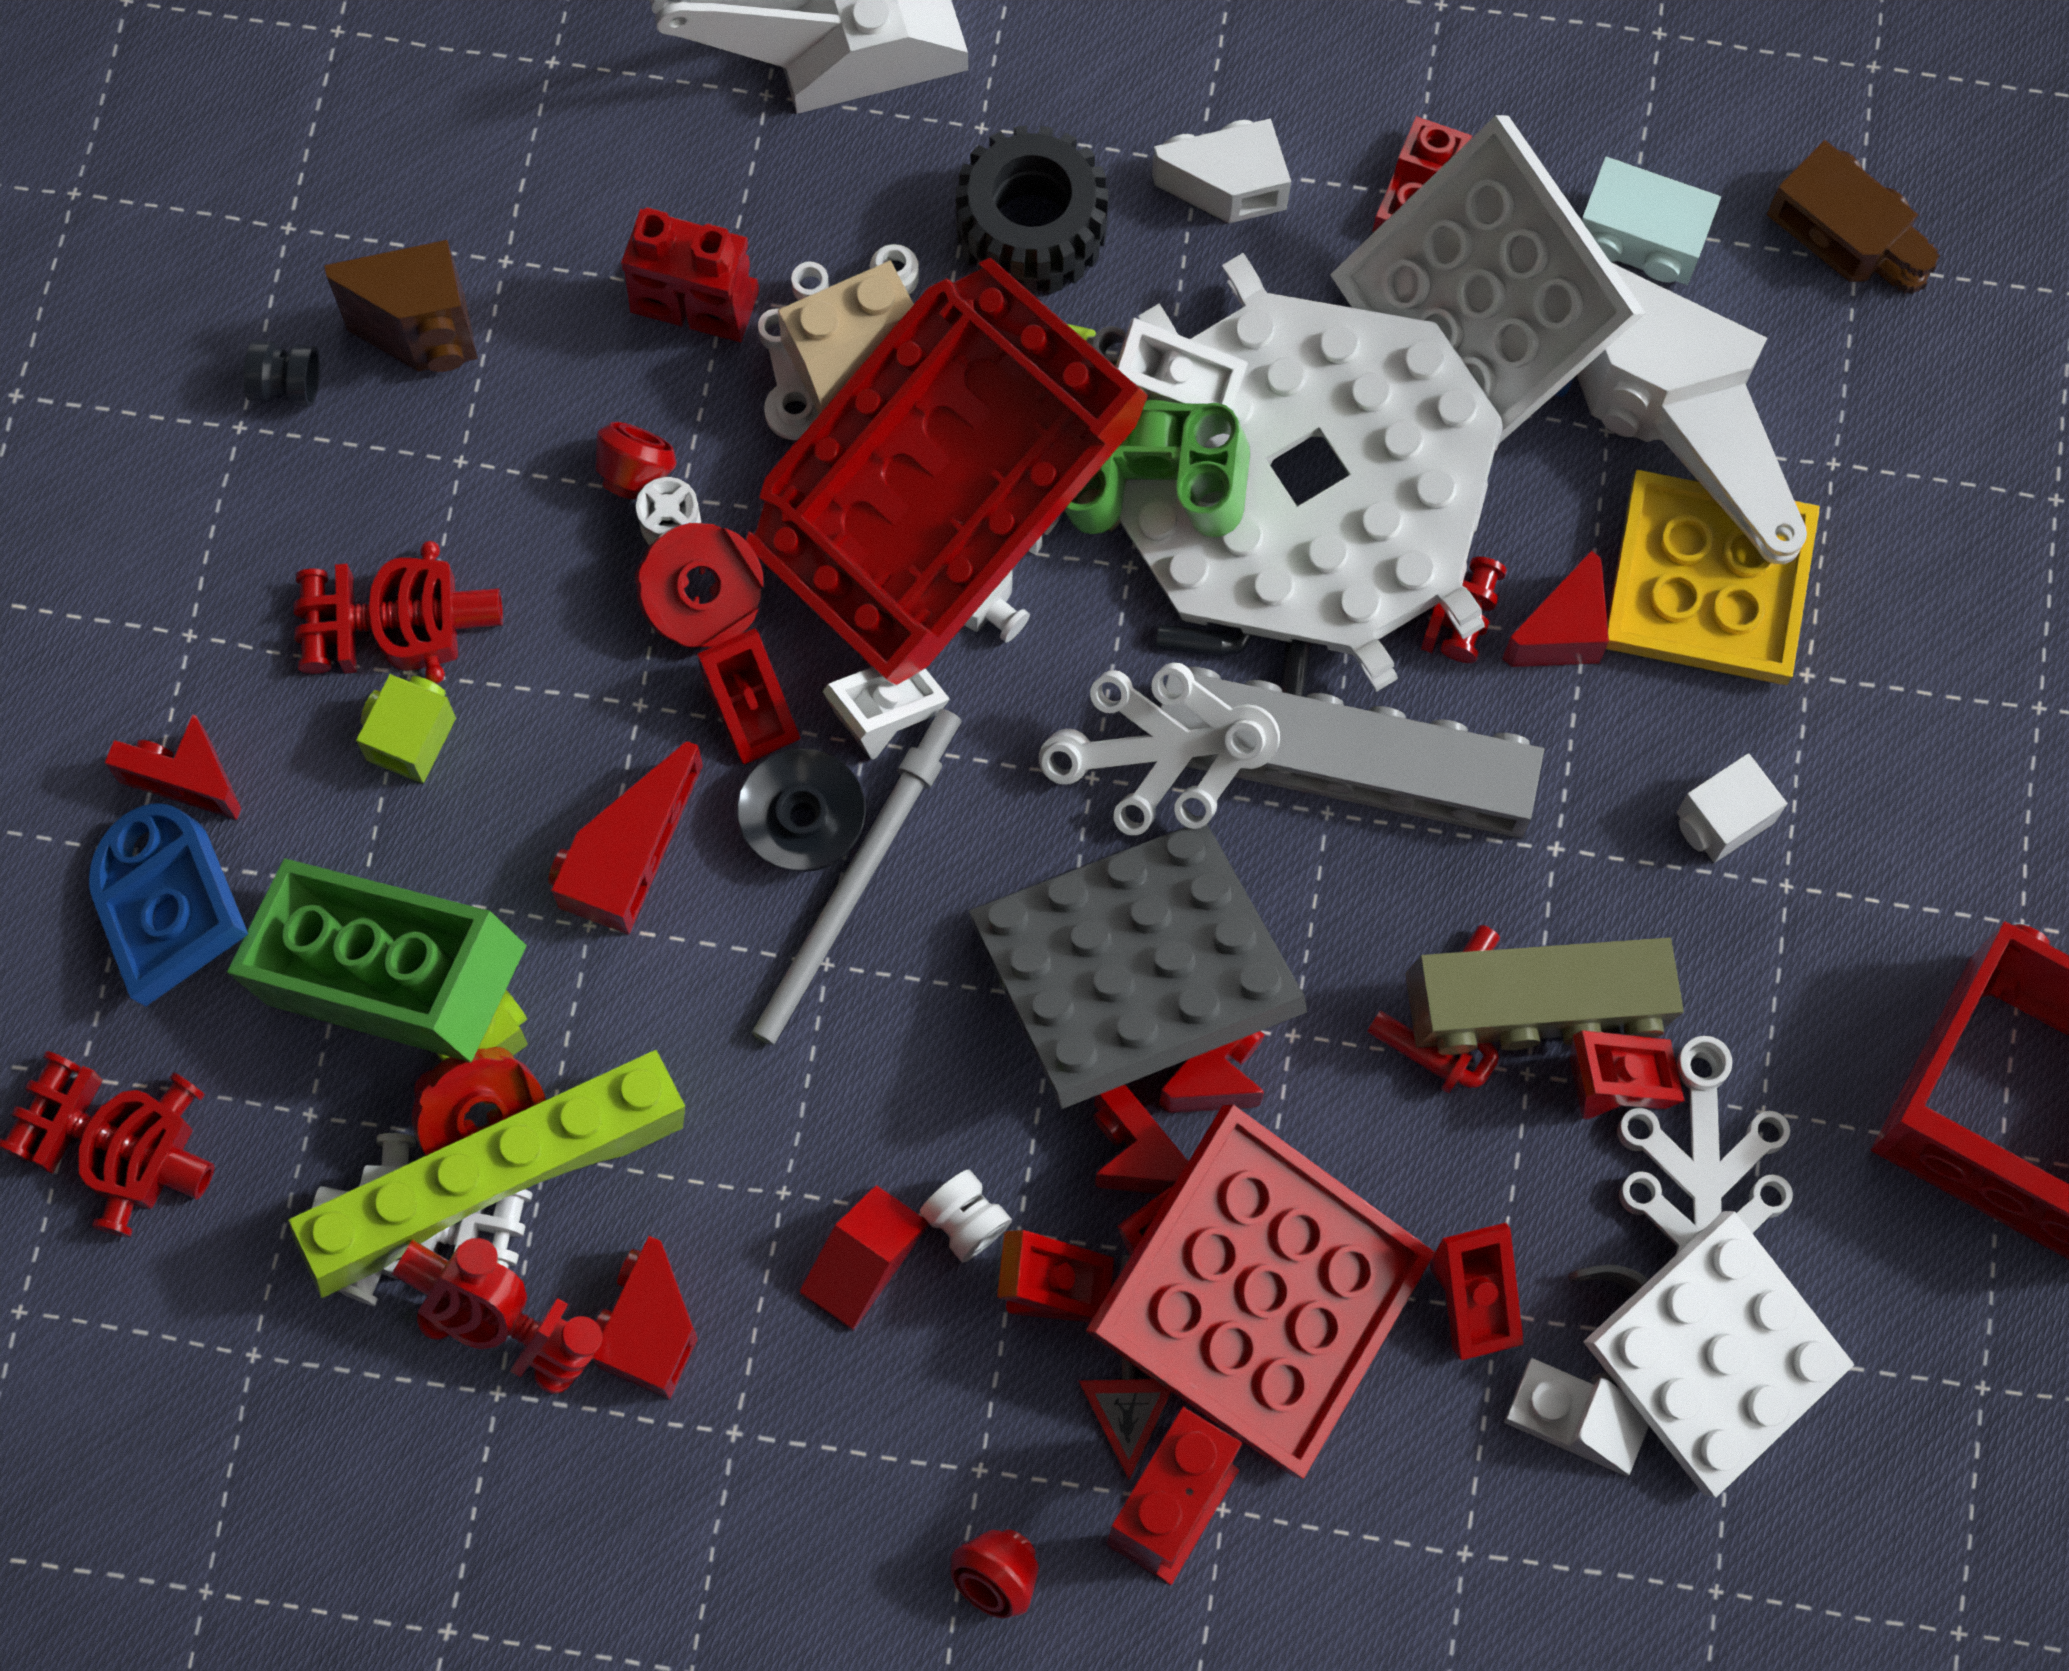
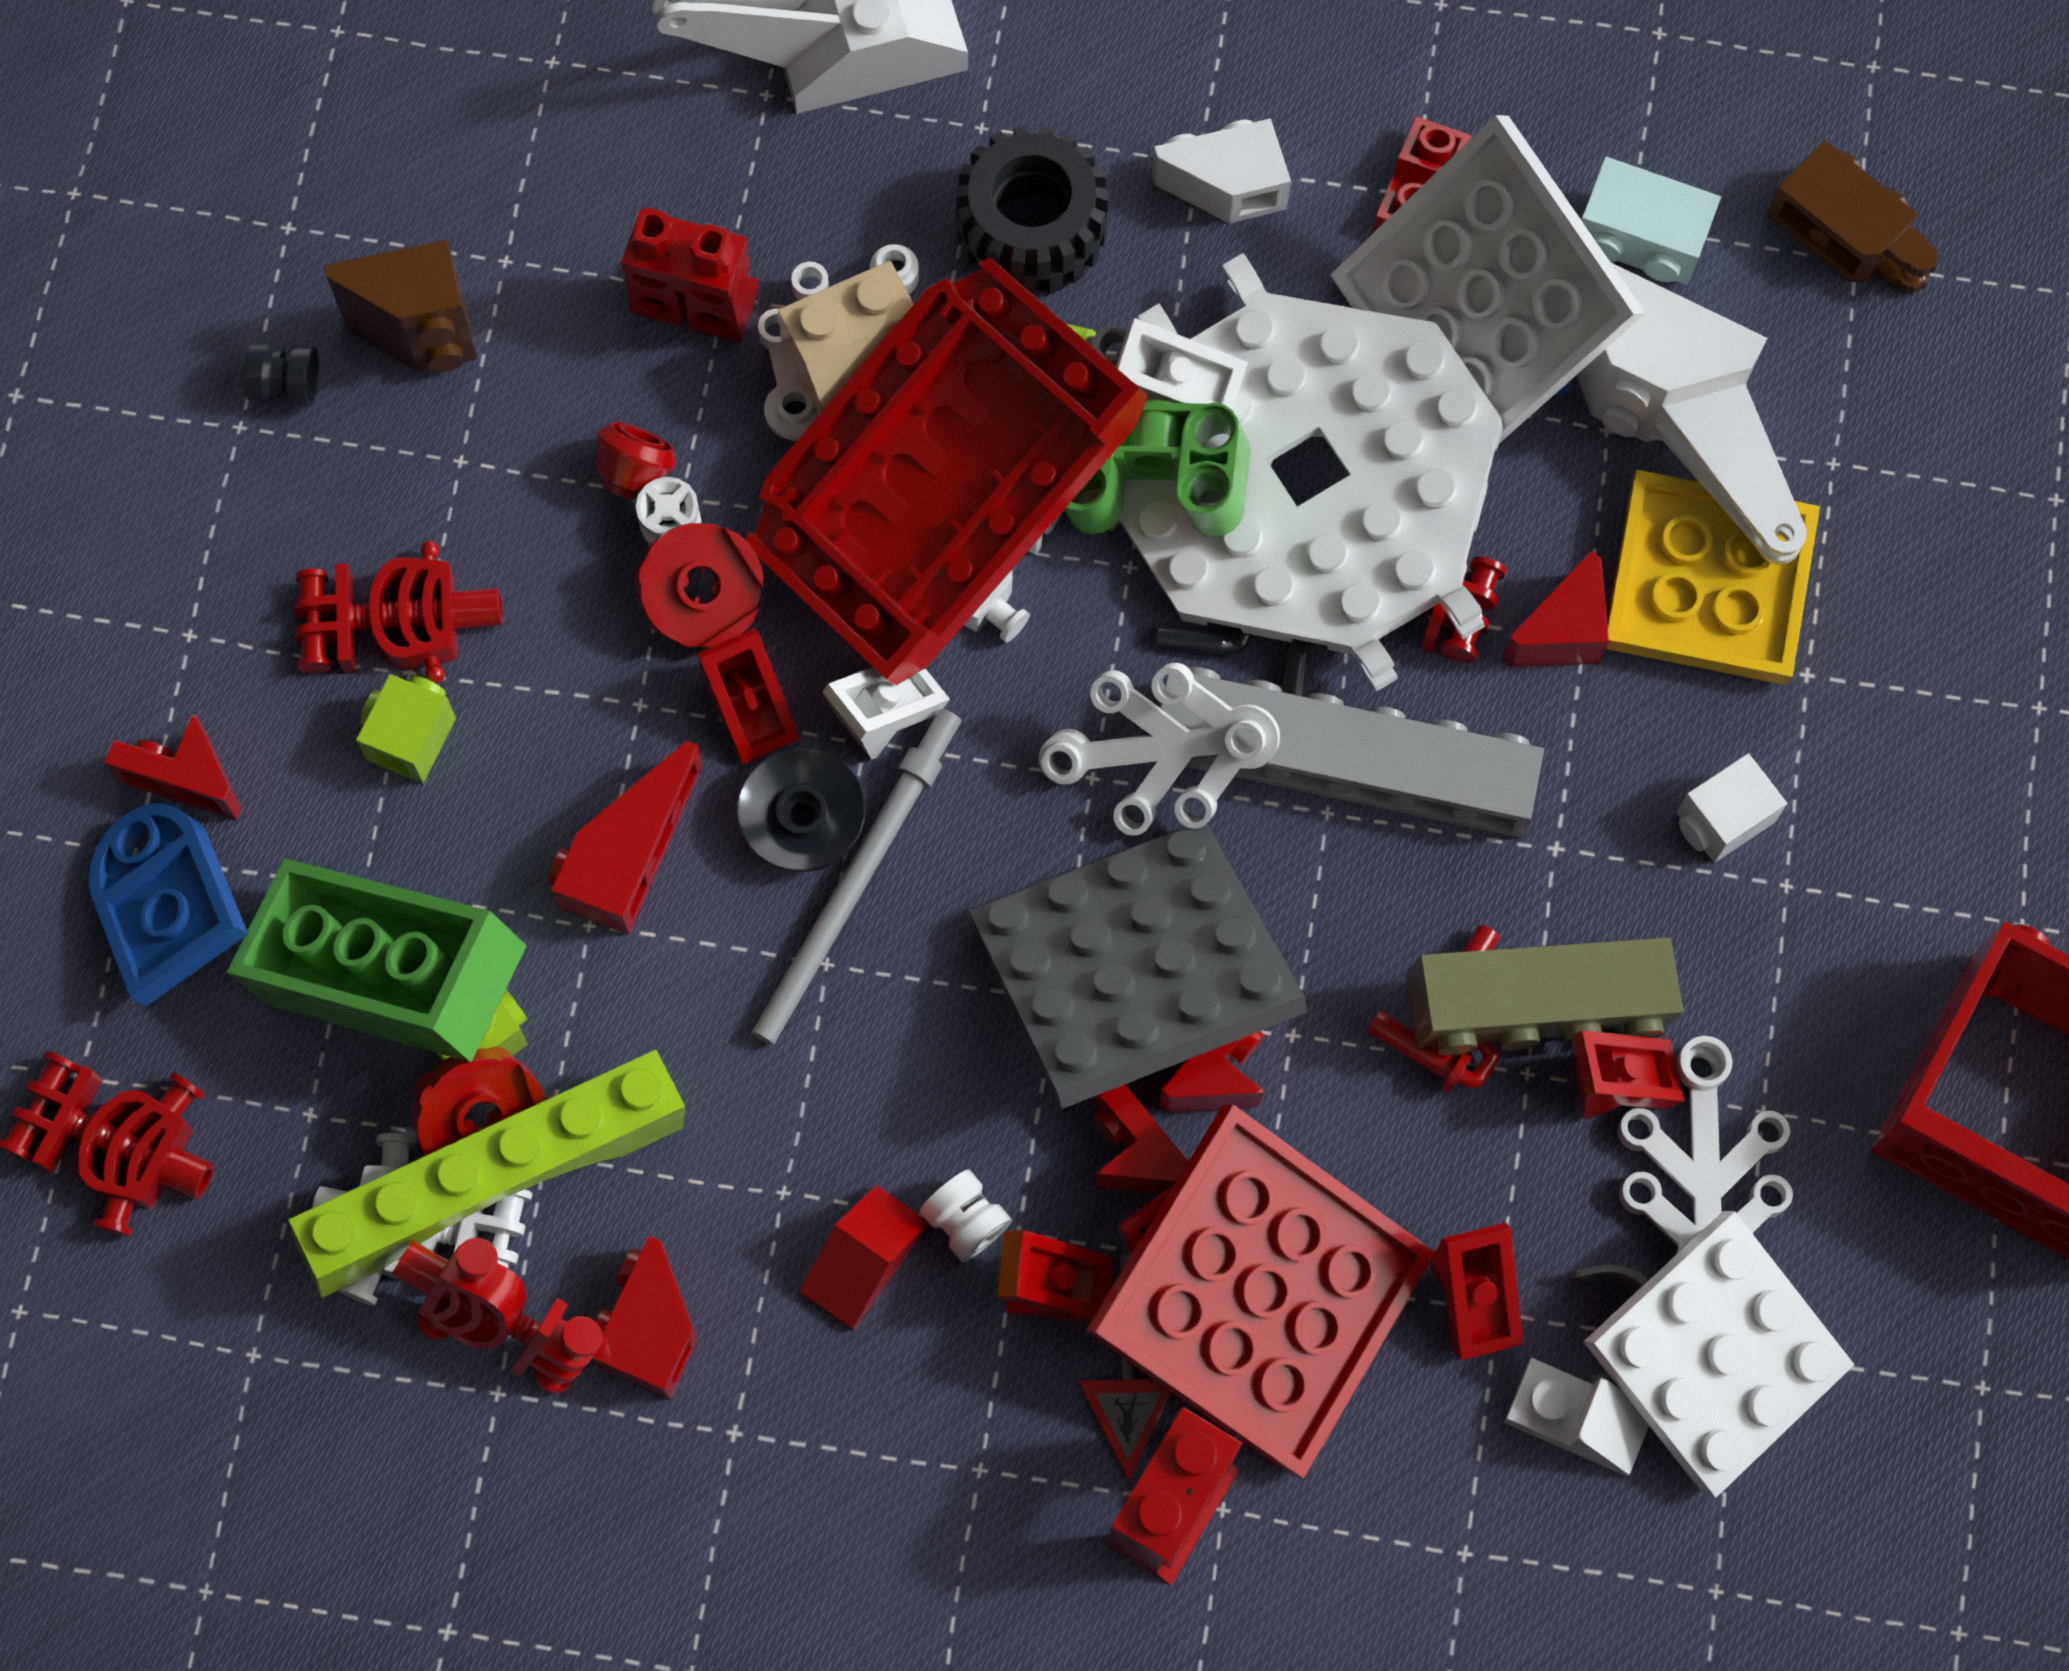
red cone [951,1529,1039,1619] -> none

